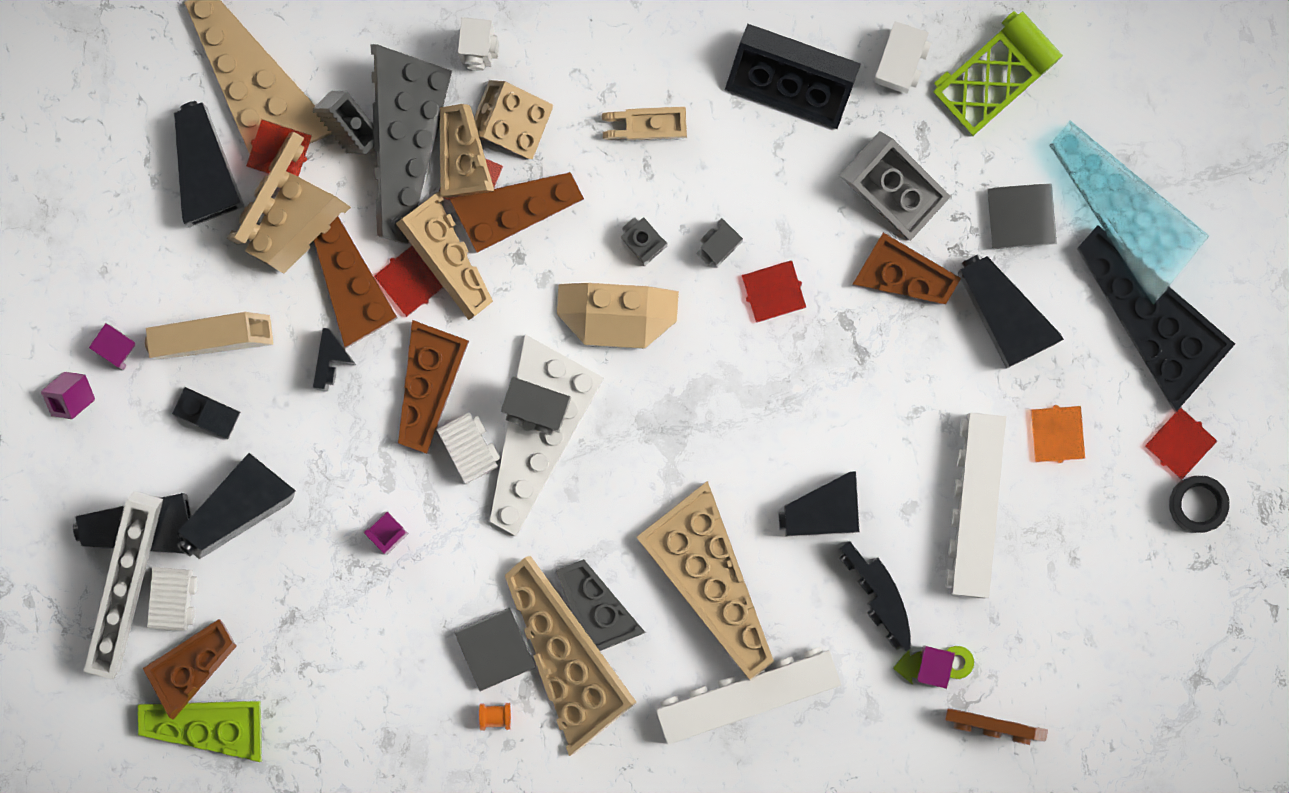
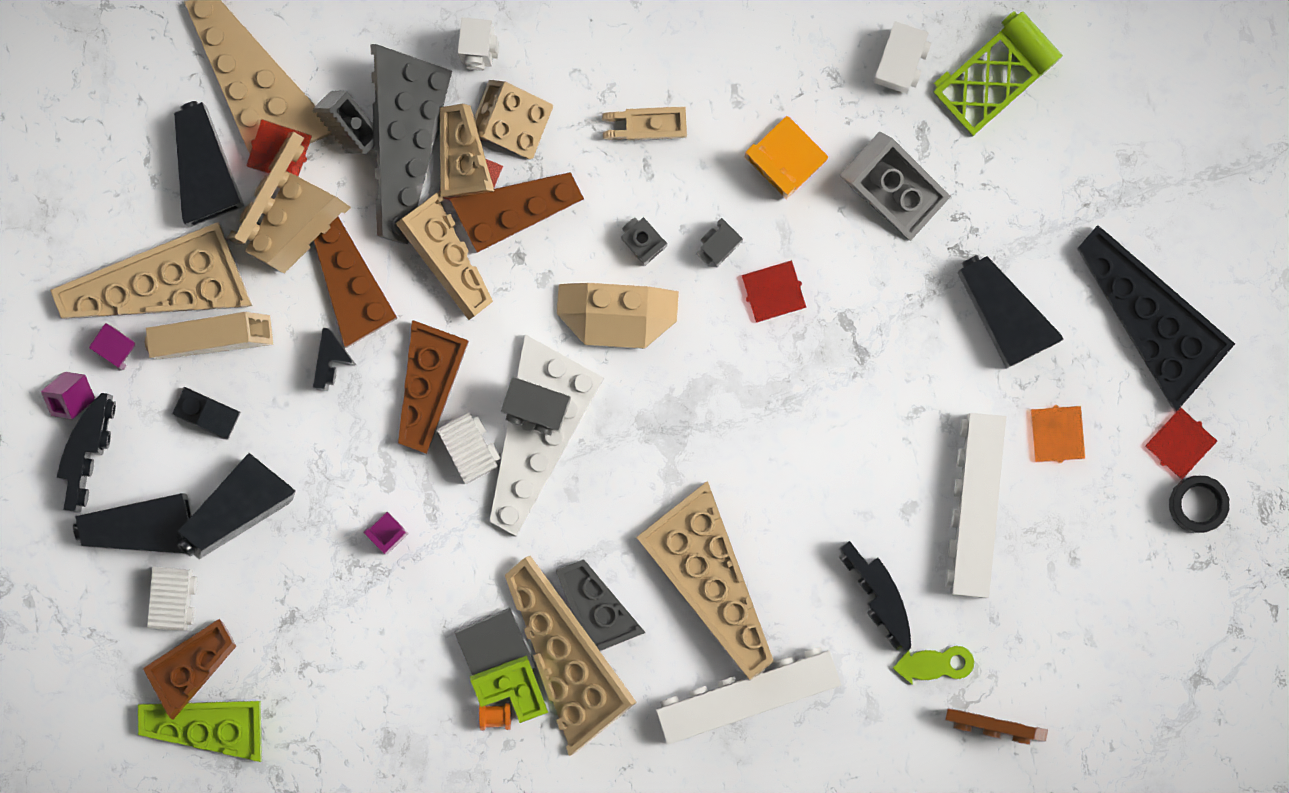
white brick [84,491,163,679] -> none
clear red piece [374,245,444,317] -> none
black slope [725,23,861,129] -> none
black slope [778,471,860,537] -> none
dark orange wing [853,232,961,304] -> none
magenta panel [917,645,955,689] -> none
dark grey slope [988,183,1057,249] -> none
clear light blue wing [1049,120,1209,304] -> none
none -> tan wing [50,222,253,319]
none -> black slope [56,393,116,512]
none -> lime plate [470,655,548,723]
none -> light orange bracket [744,116,828,200]

